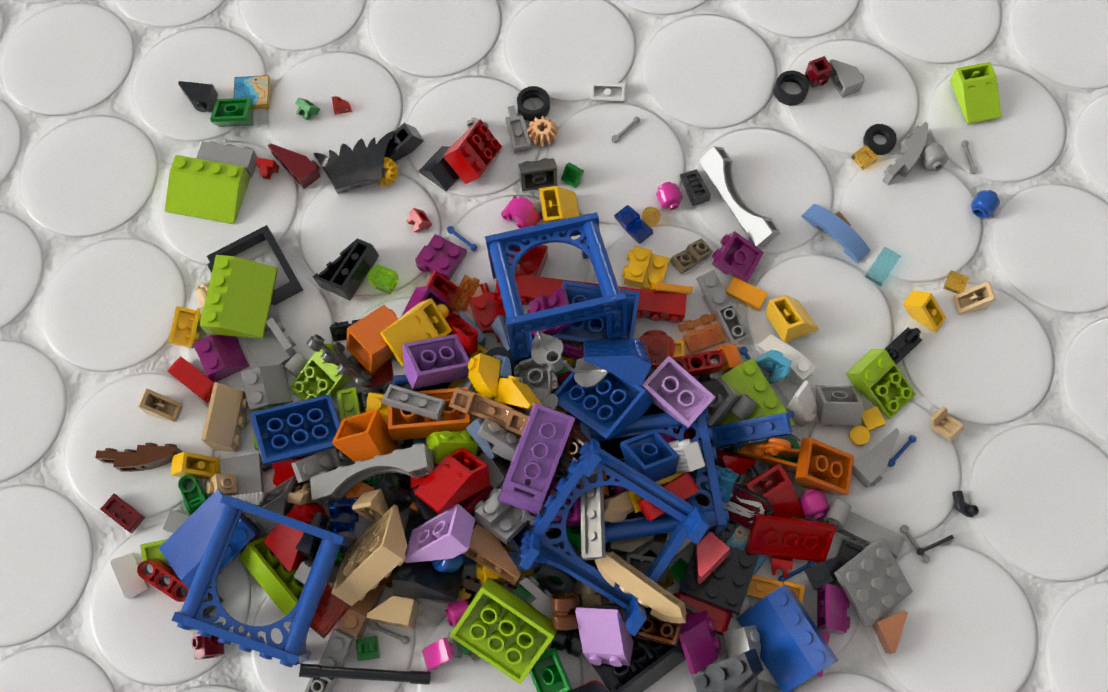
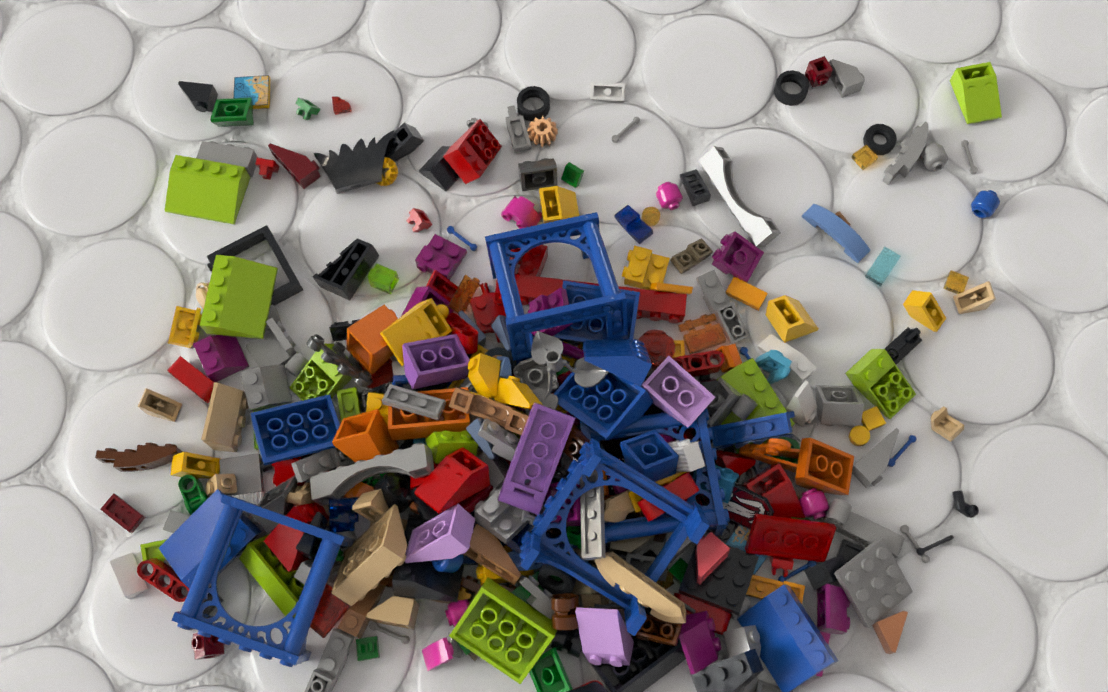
black piece [299,663,431,685] -> none

